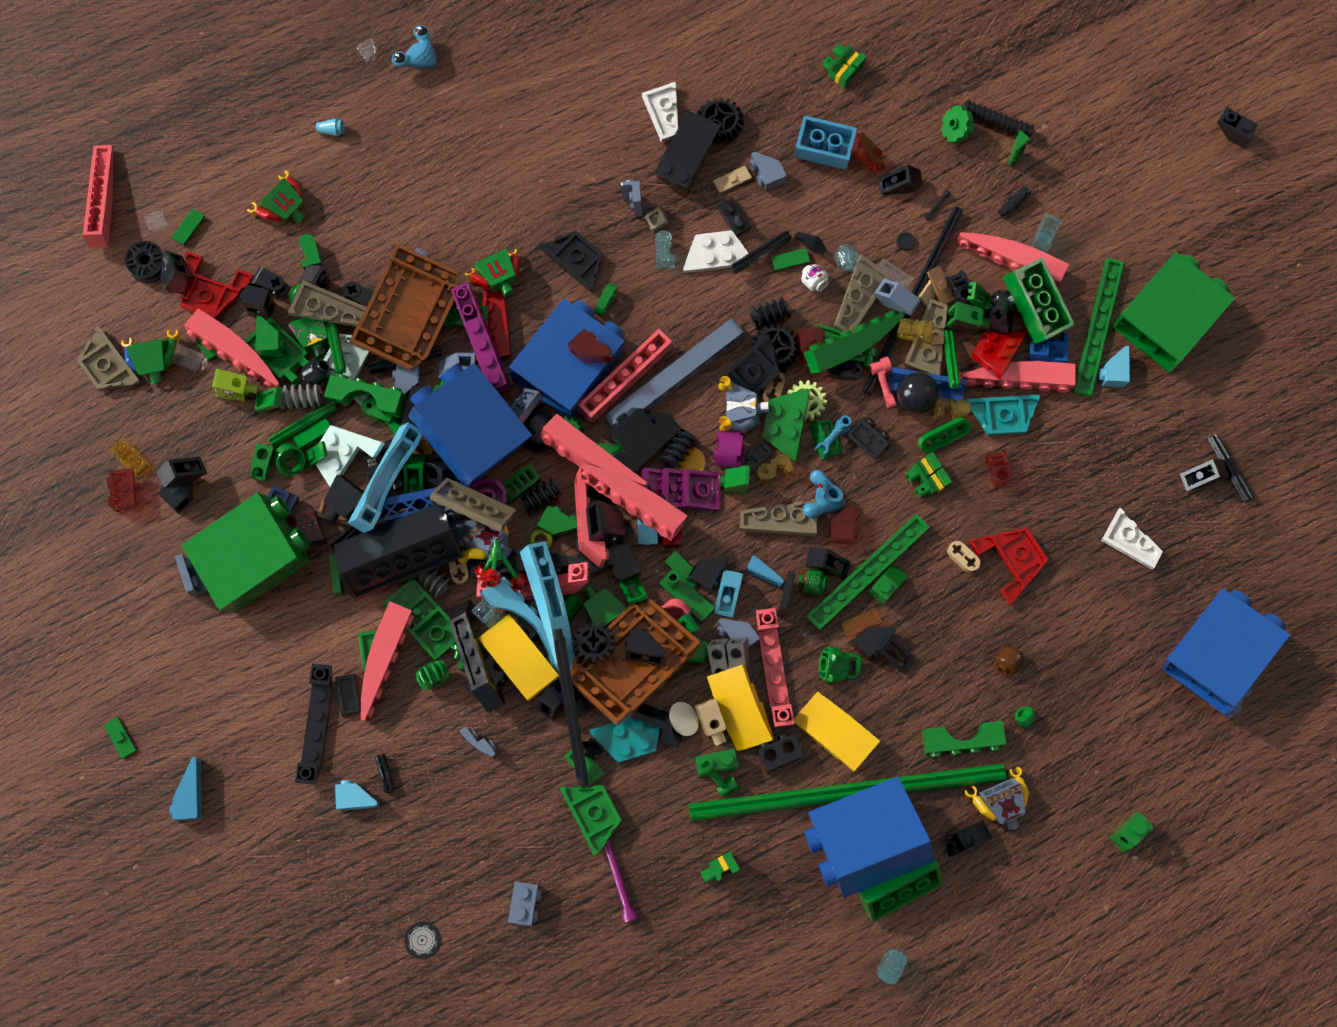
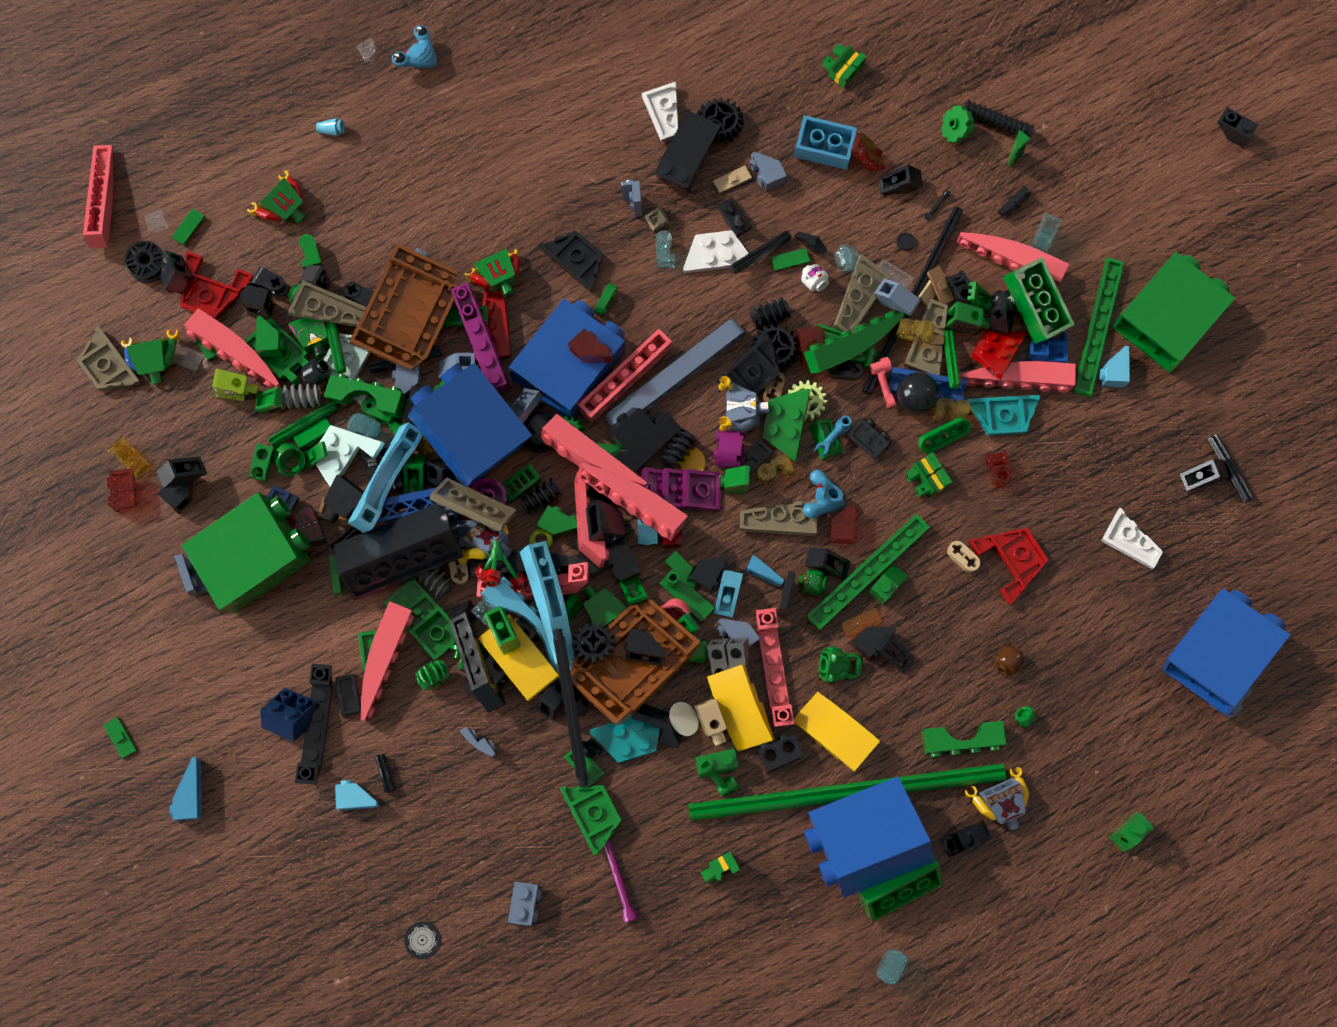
none -> dark blue slope [260,688,317,742]
none -> clear light blue gear [347,413,381,439]
none -> green brick [484,606,521,655]

